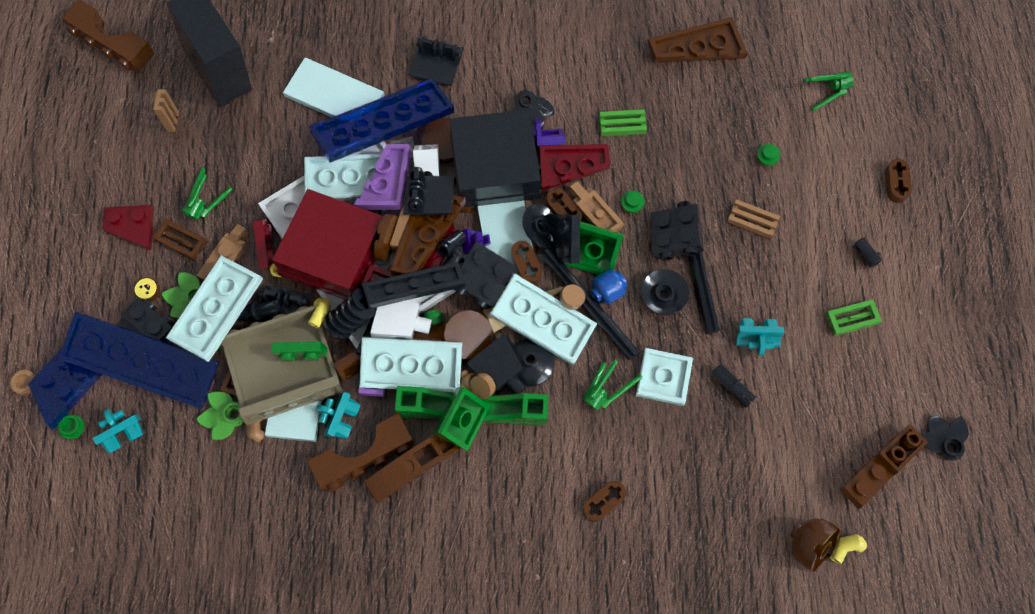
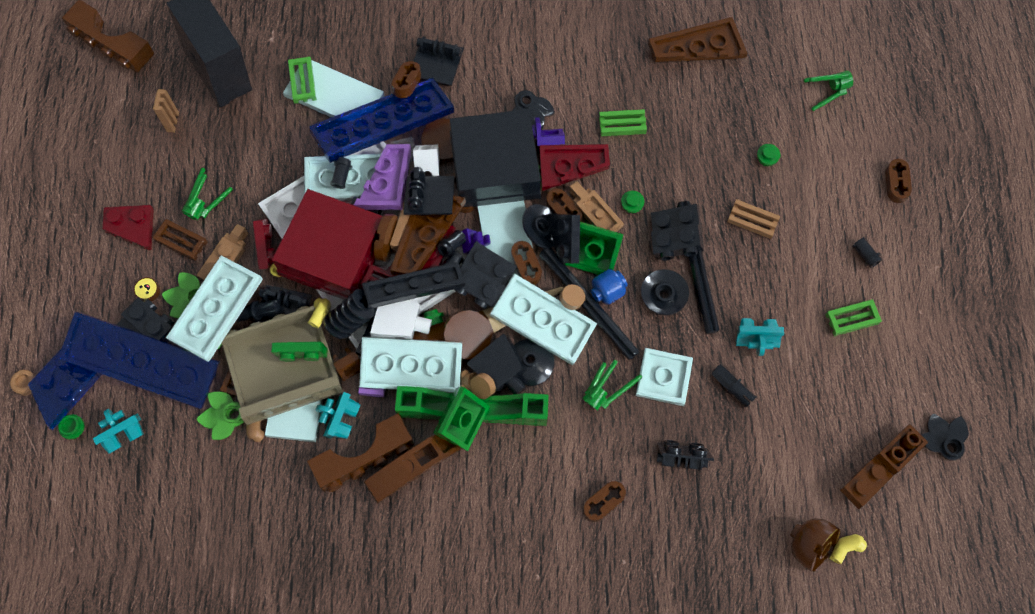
none -> bright green tile [288,57,317,104]
none -> black pin [330,157,353,189]
none -> reddish brown beam [391,61,421,98]
none -> black hinge [656,440,714,470]

